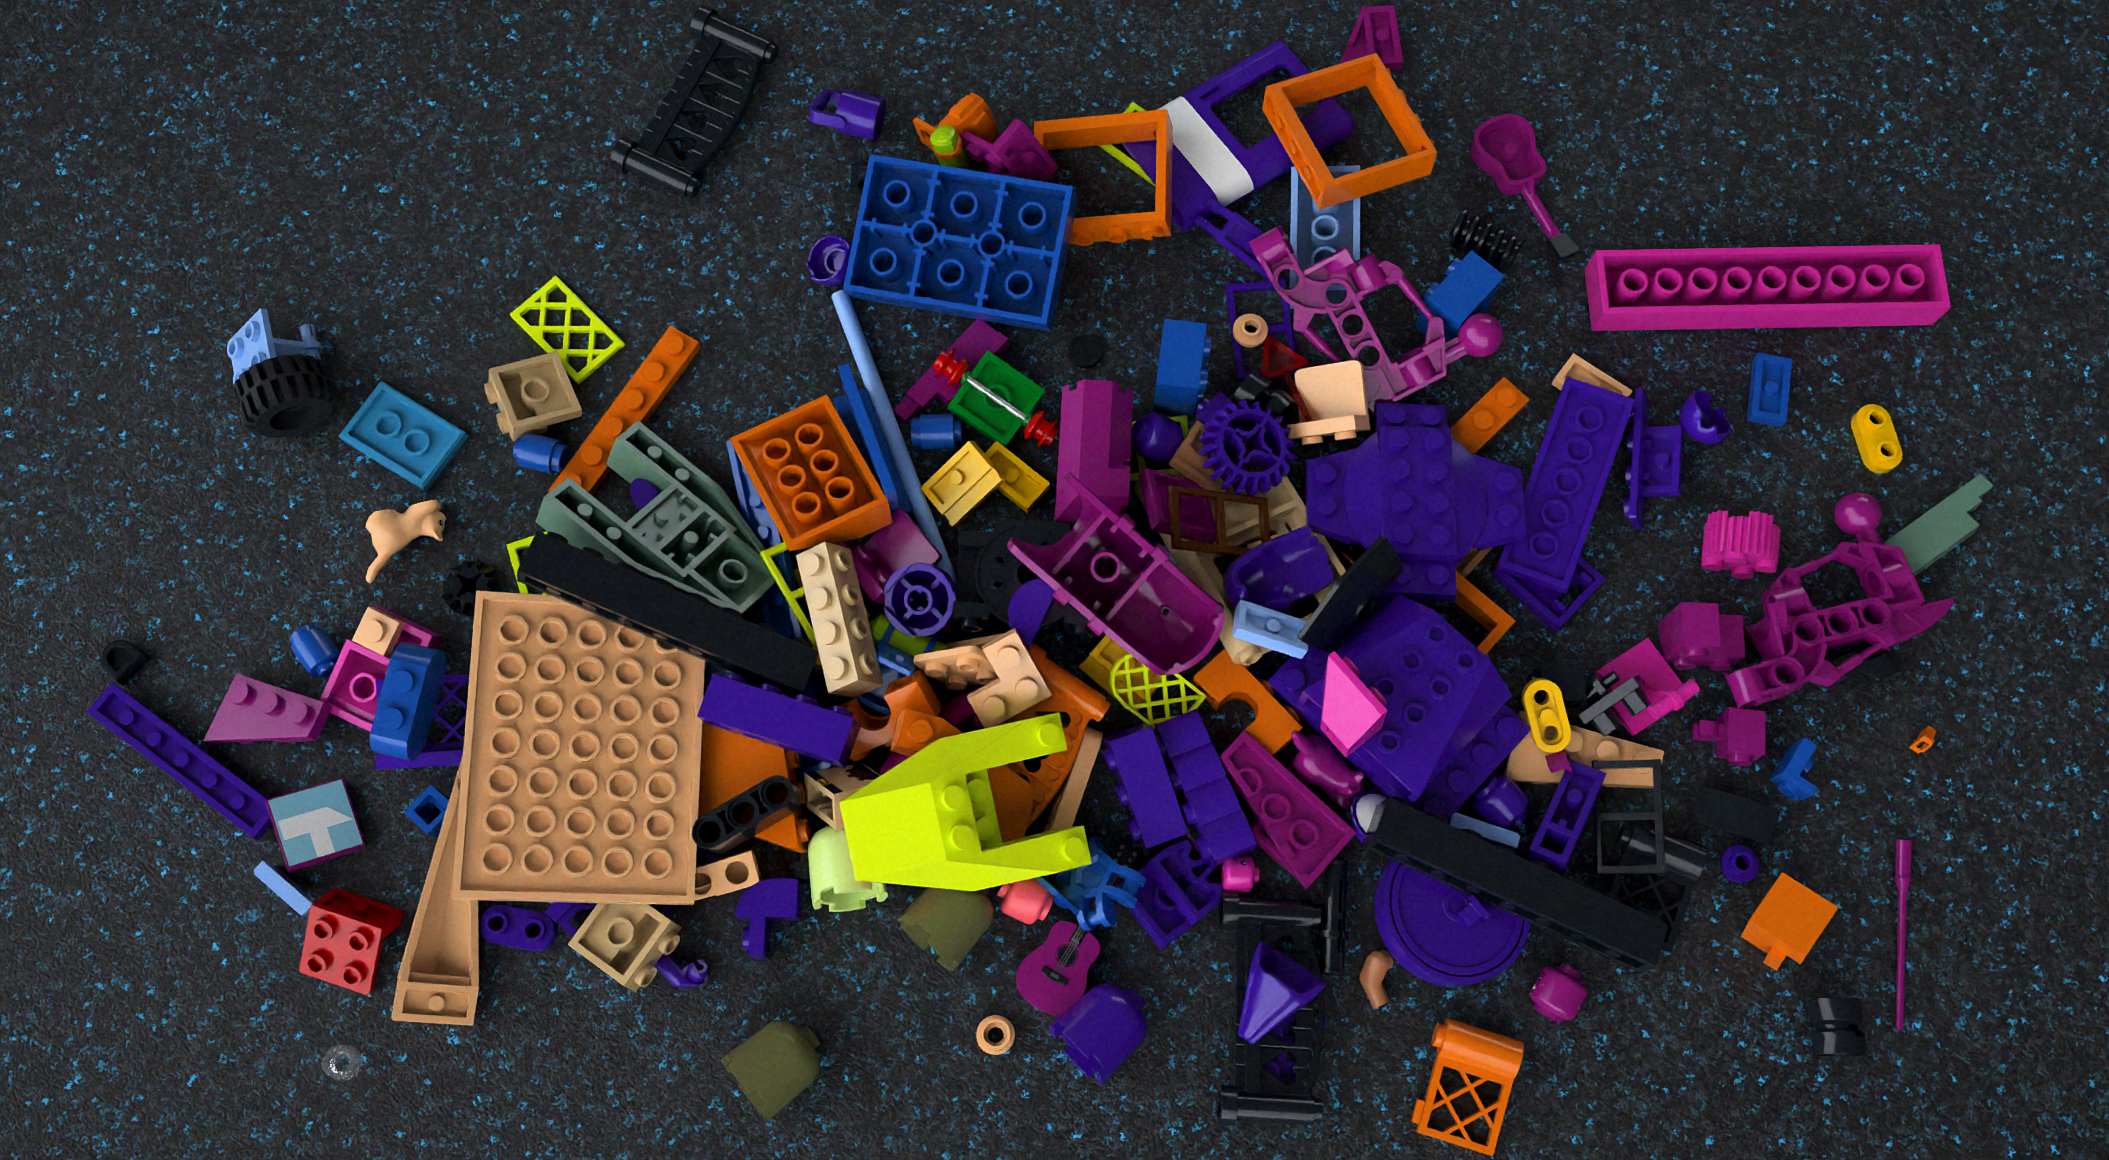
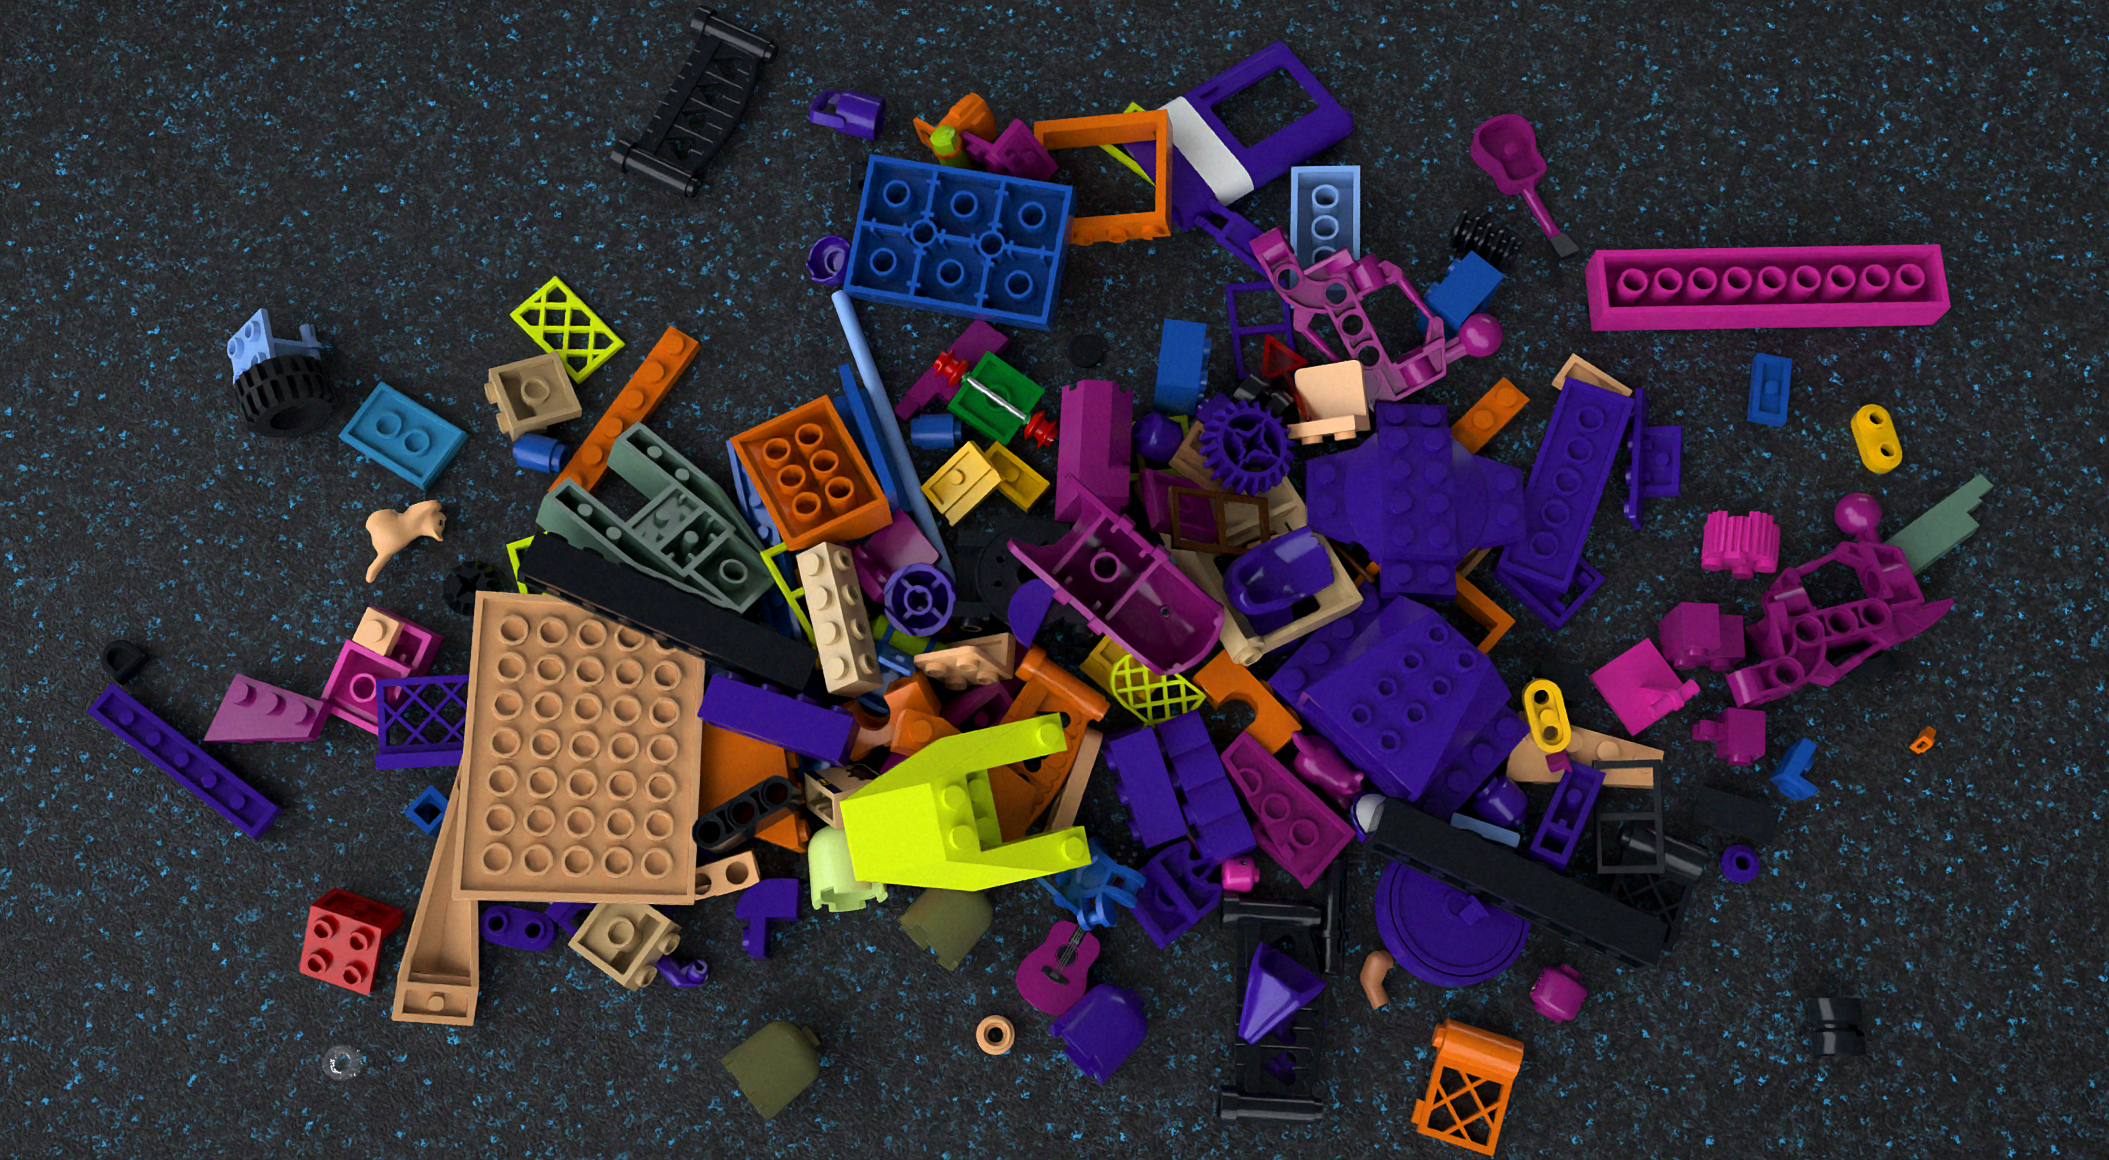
light blue tile [253,861,313,916] -> none
tile [266,777,365,872] -> none
blue brick [289,623,341,678] -> none
blue brick [370,642,446,761] -> none
dark purple sticker [630,478,659,511] -> none
light nougat plate [967,628,1052,728] -> none
coral head [996,878,1054,925] -> none
light blue plate [1232,600,1308,659] -> none
light nougat plate [1233,314,1268,348] -> none
orange window [1262,53,1437,210] -> none
black panel [1297,535,1404,653] -> none
slope [1320,651,1388,758] -> none
magenta wing [1339,5,1403,70] -> none
black hips [1578,671,1651,737] -> none
dark purple hair [1679,390,1731,445] -> none
orange plate [1741,872,1839,971] -> none
magenta piece [1893,840,1913,1031] -> none

